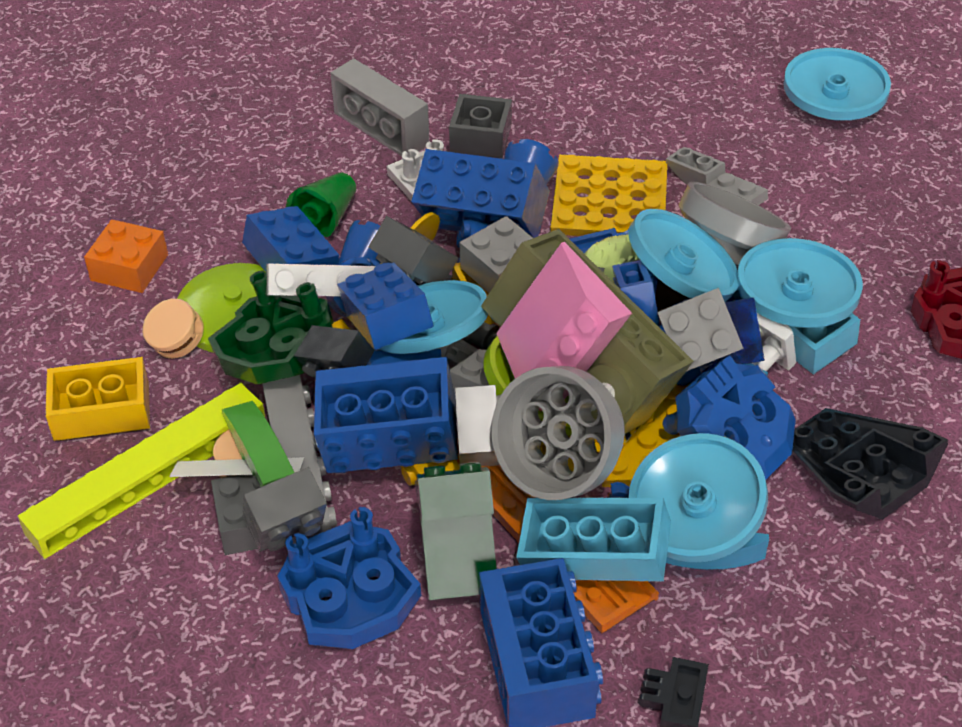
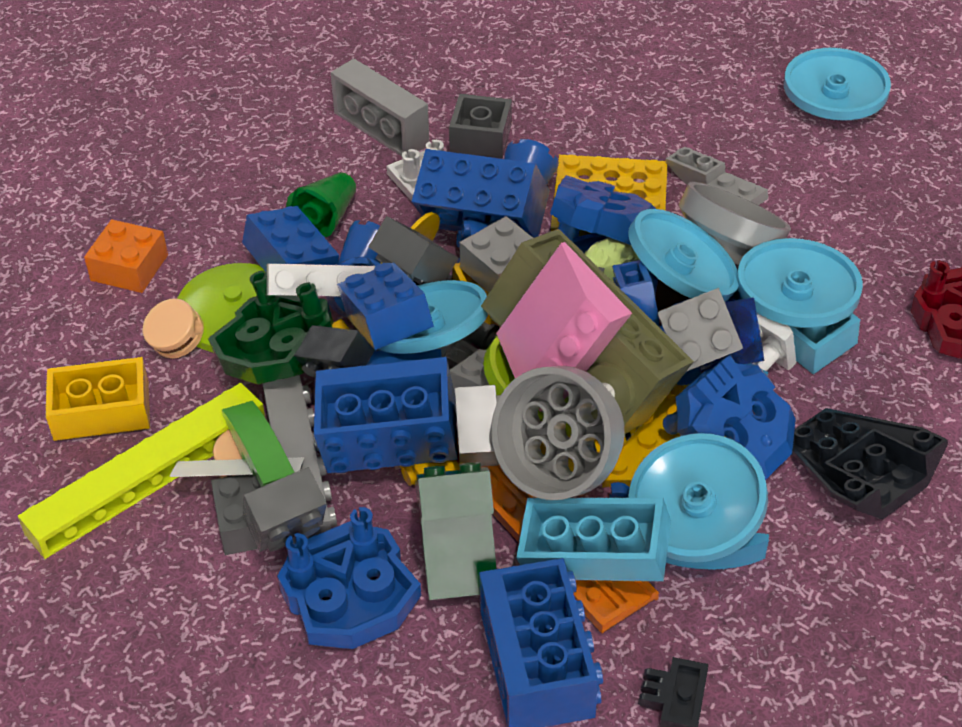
none -> blue brick [550,175,656,245]

